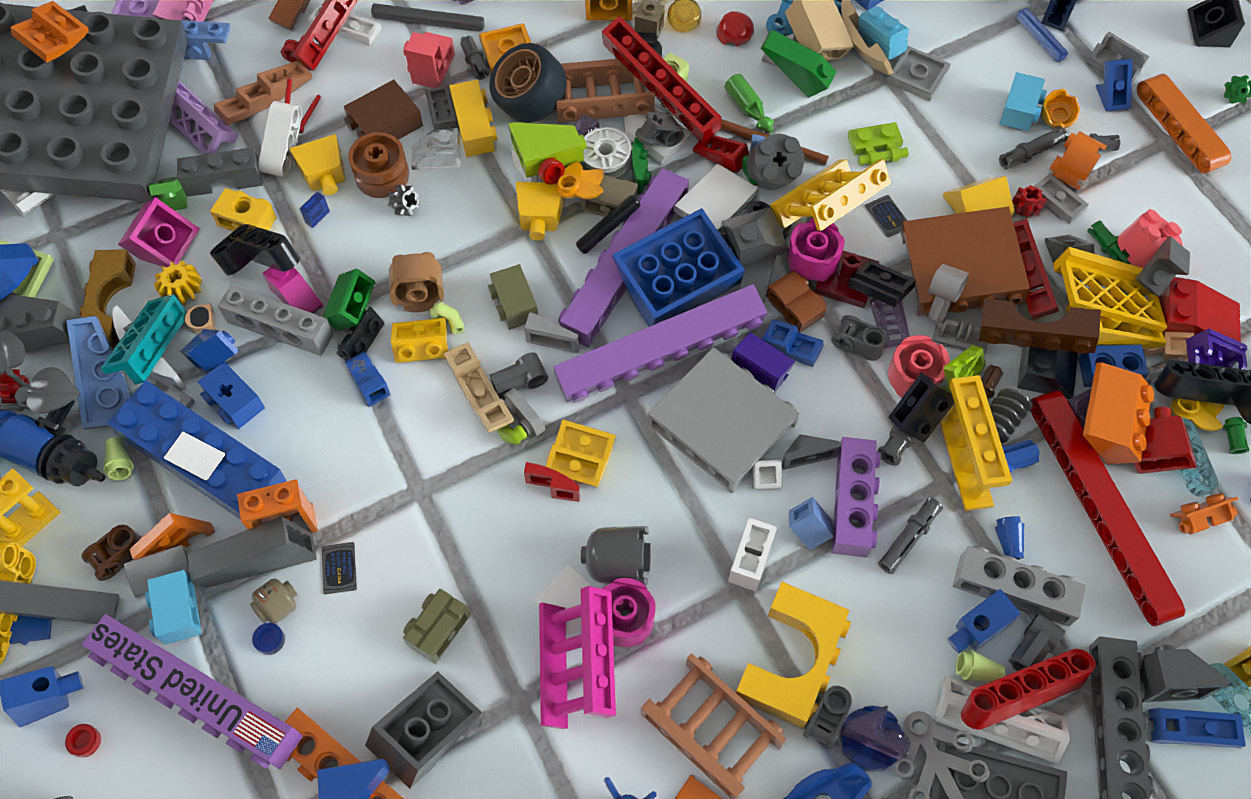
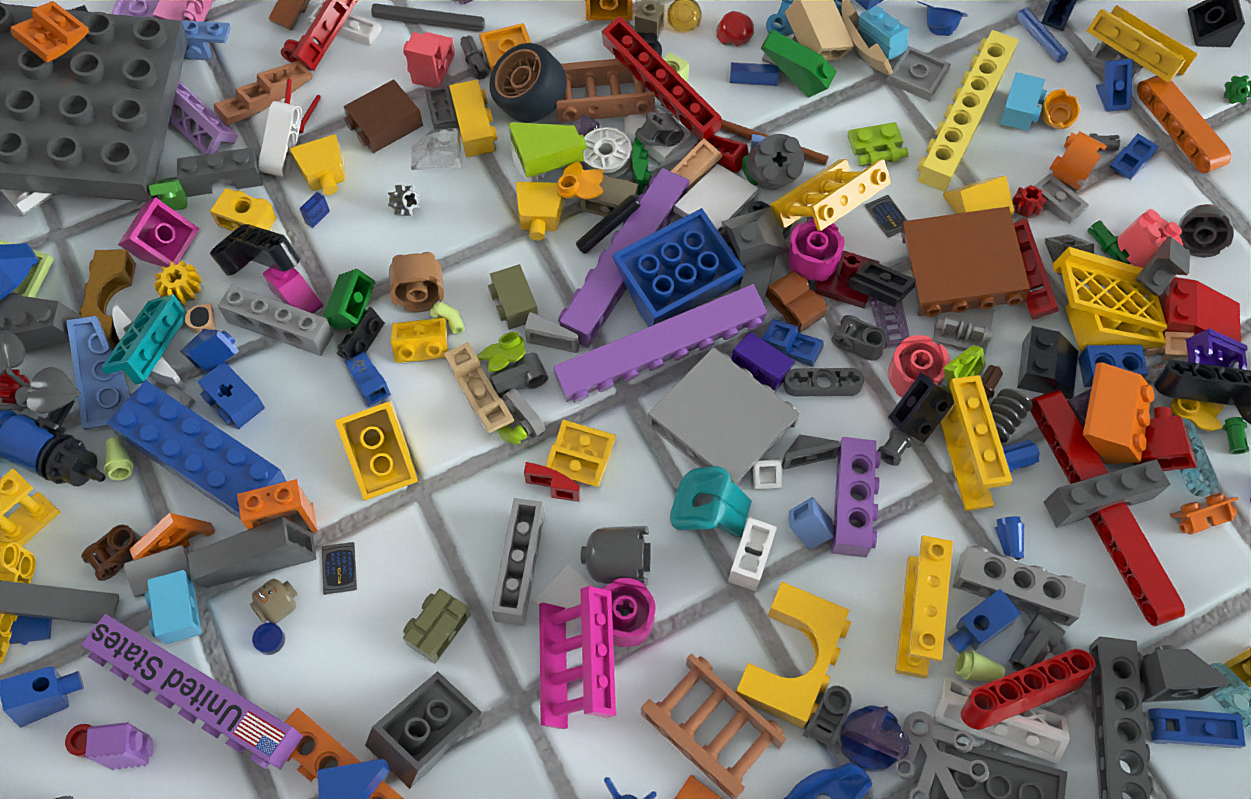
white sticker [164,432,225,480] -> none
dark orange wheel [348,132,410,198] -> none
red tile [538,157,565,185] -> none
bright green wheel [724,74,775,134] -> none
dark grey pin [878,497,943,574] -> none
light grey beam [928,264,969,322] -> none
reddish brown arch [979,299,1101,354] -> none
dark grey pin [999,127,1068,170] -> none
none -> medium lavender brick [85,722,154,770]
none -> yellow slope [335,401,418,501]
none -> lime plate [477,332,526,372]
none -> light grey brick [492,498,545,626]
none -> teal piece [670,466,752,538]
none -> light nougat plate [671,138,722,191]
none -> blue slope [730,62,779,86]
none -> dark grey beam [783,368,864,397]
none -> yellow fence [895,535,953,679]
none -> blue piece [917,1,968,36]
none -> light yellow brick [917,30,1019,192]
none -> dark grey arch [1043,460,1171,528]
none -> yellow fence [1086,5,1198,82]
none -> blue slope [1109,133,1159,180]
none -> dark grey cylinder [1178,204,1234,258]

